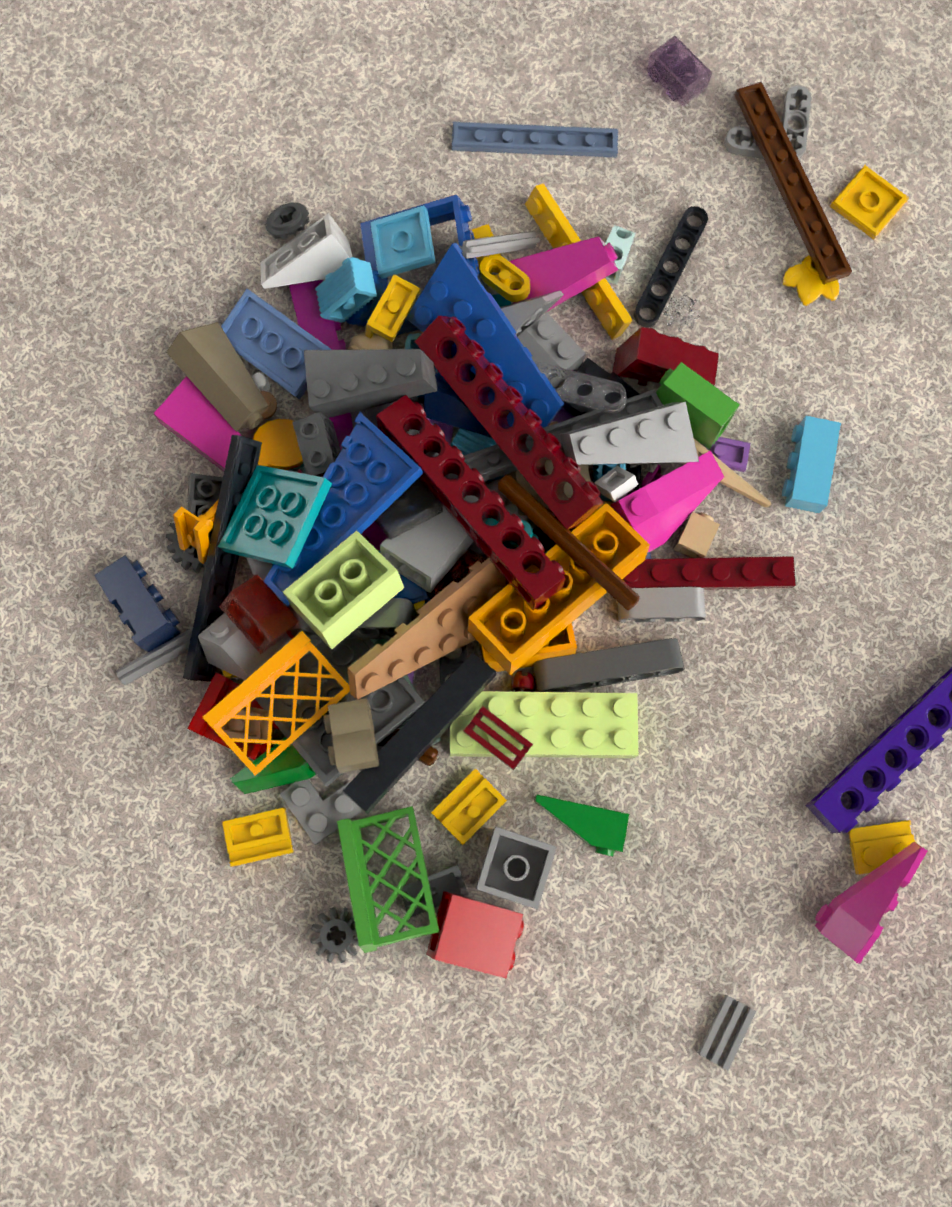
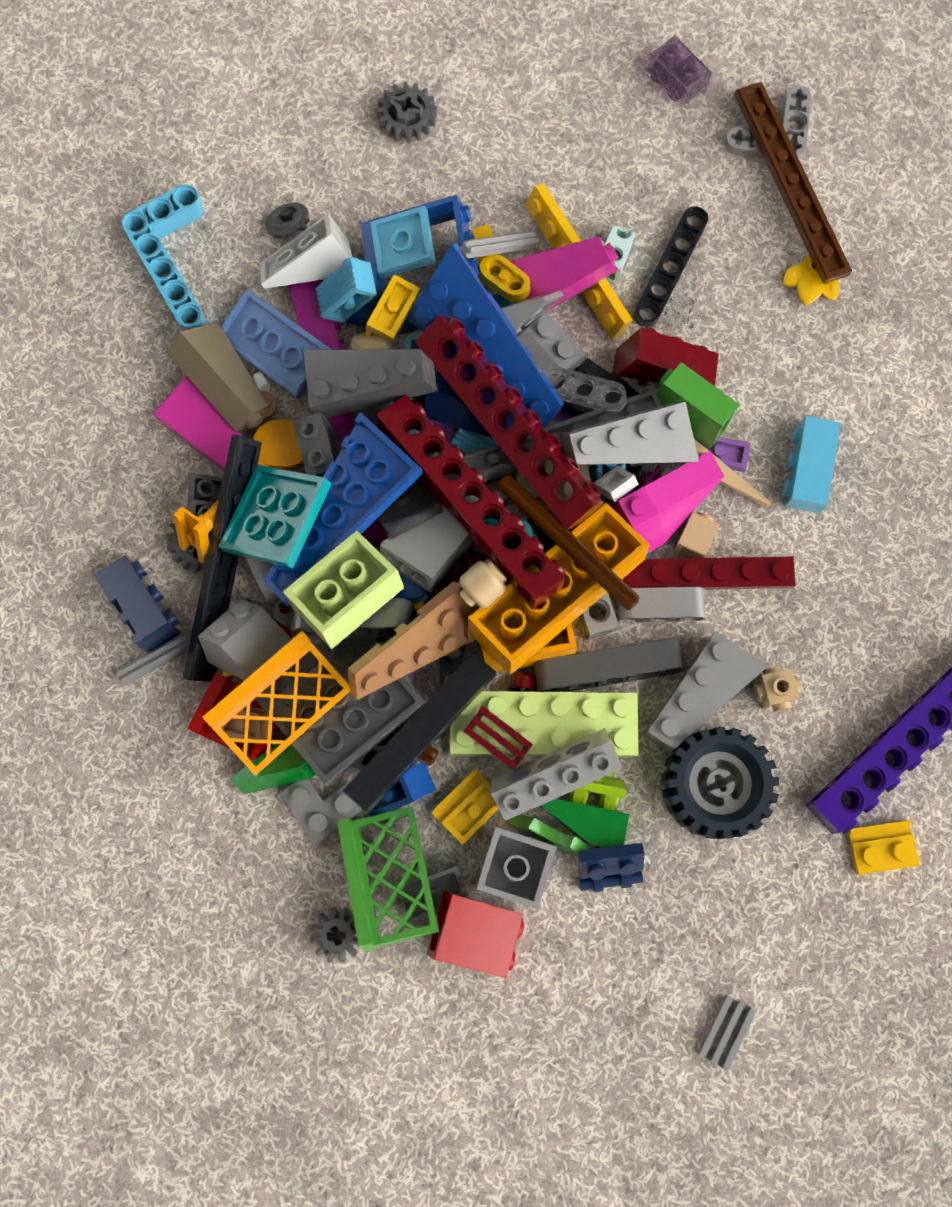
clear red brick [219,574,299,654] -> none
yellow plate [222,808,294,867] -> none
dark tan brick [324,698,379,773] -> none
sand blue tile [452,122,618,158] -> none
dark pink wedge [815,842,927,964] -> none
yellow tile [830,165,909,240] -> none
none -> medium azure beam [122,184,207,331]
none -> blue slope [369,763,437,817]
none -> dark grey gear [376,82,437,143]
none -> tan head [459,561,507,608]
none -> light grey brick [490,728,623,821]
none -> bright green tile [509,814,593,858]
none -> lime hips [570,772,626,811]
none -> light grey brick [579,592,619,640]
none -> dark blue plate [579,842,645,893]
none -> light grey wedge [643,631,768,752]
none -> black wheel [661,727,780,839]
none -> tan brick [753,666,801,712]

